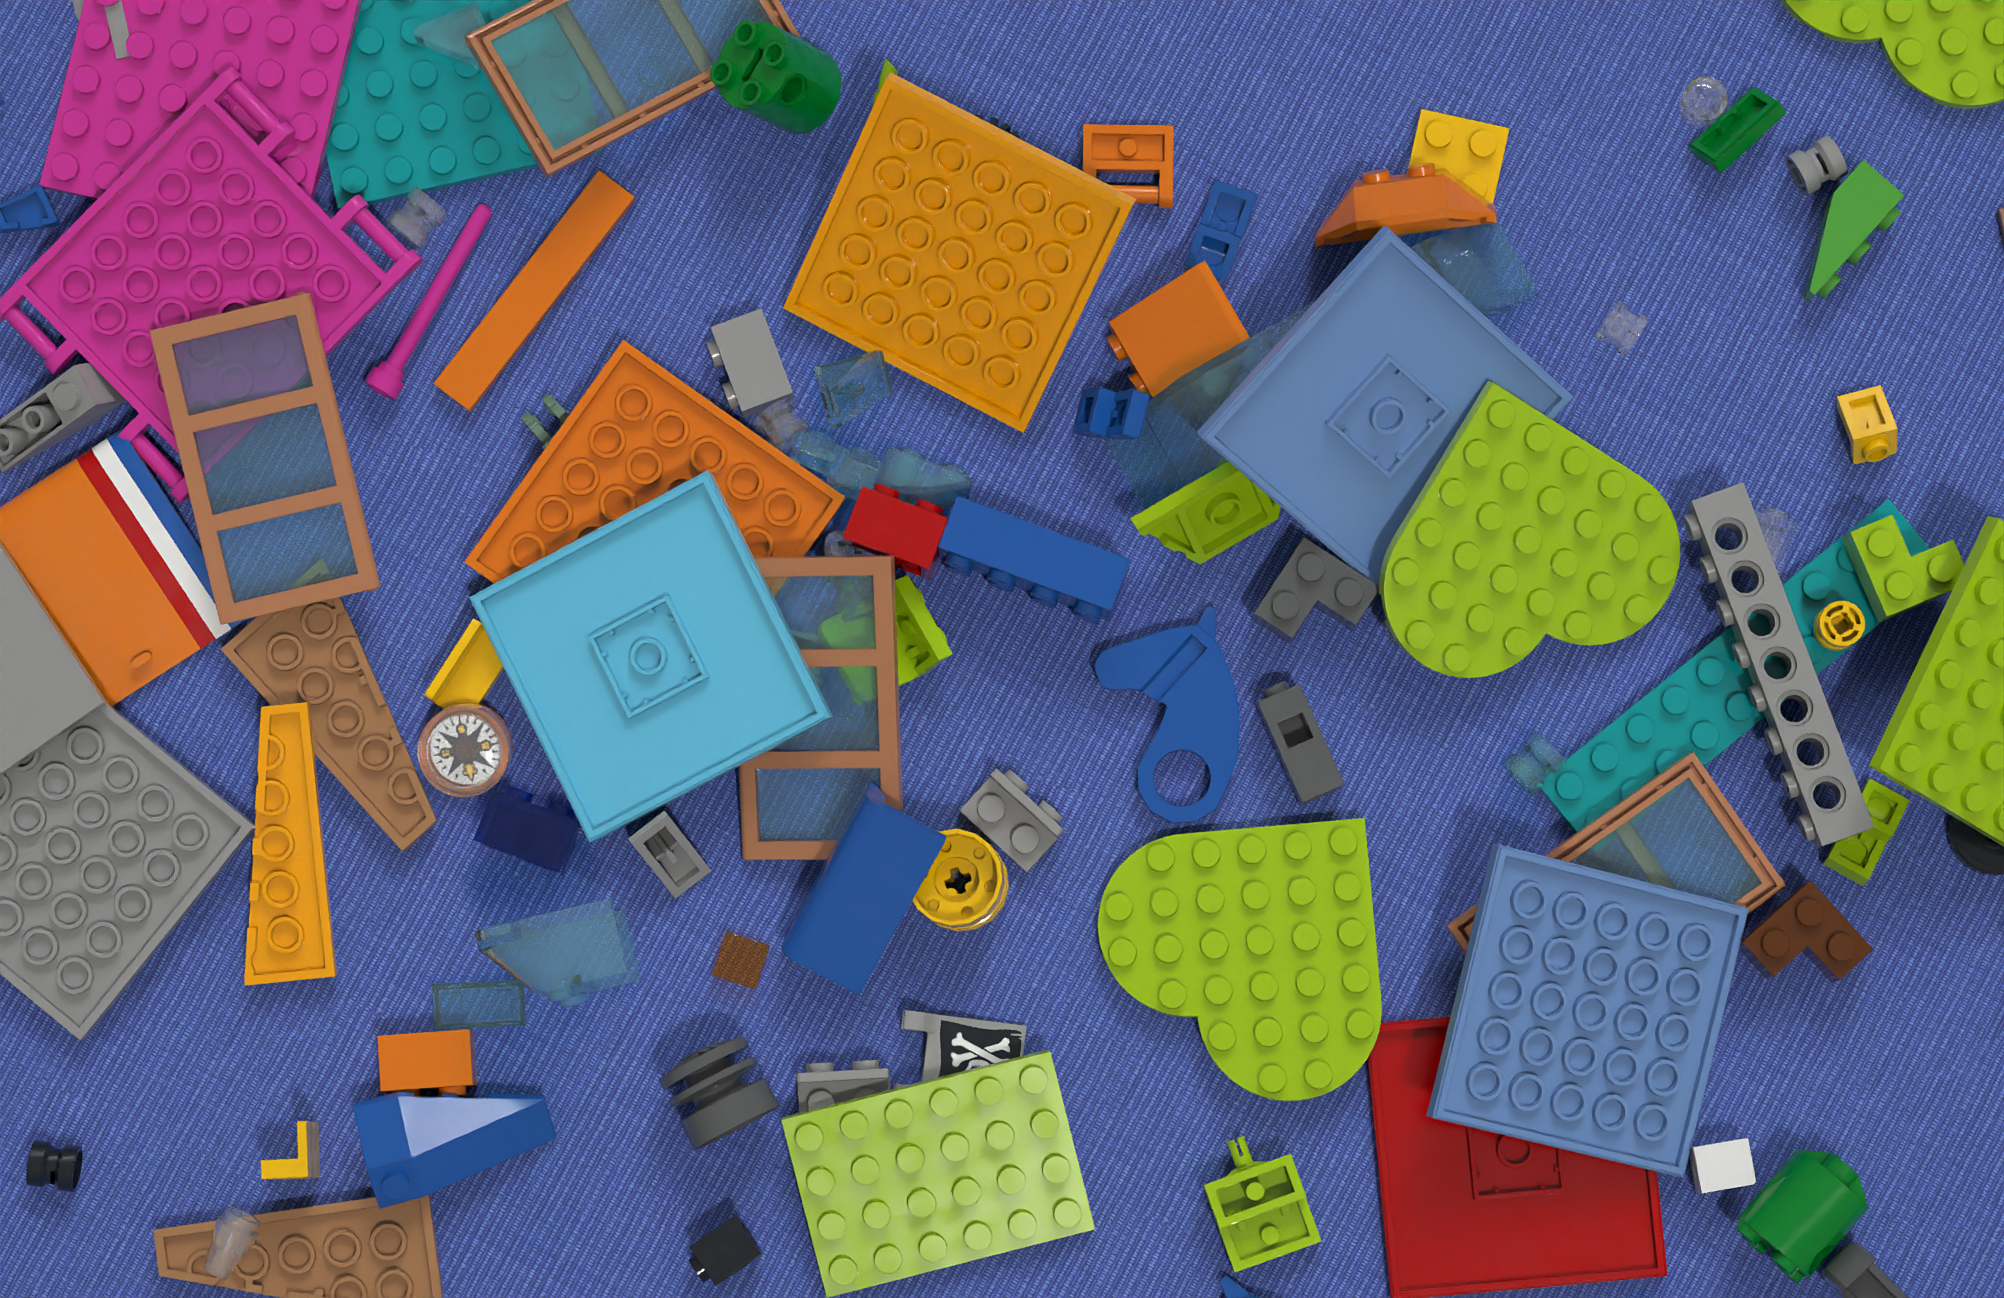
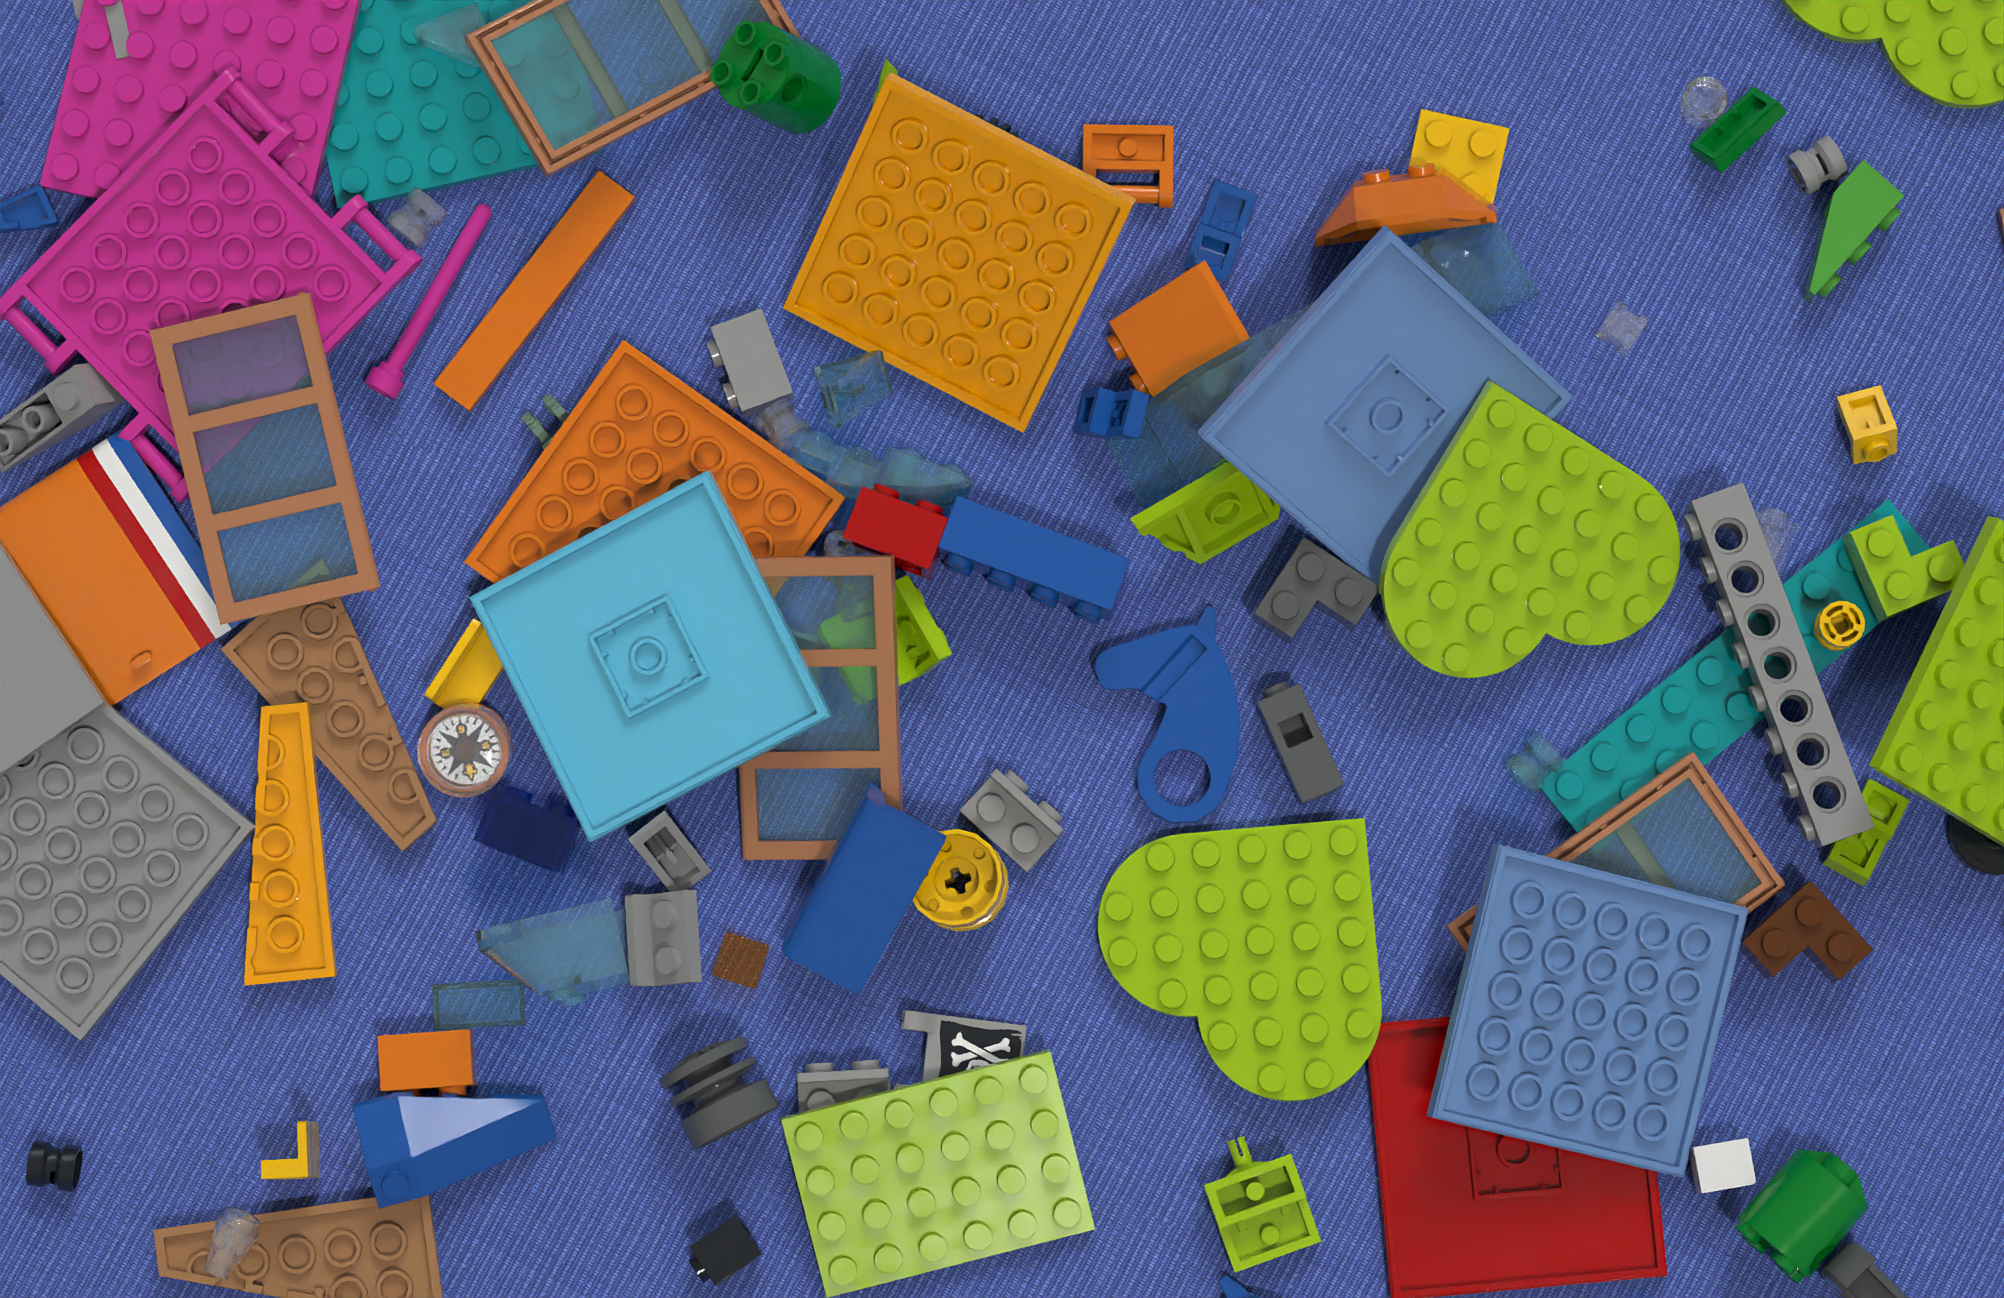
none -> light grey bracket [625,890,702,987]

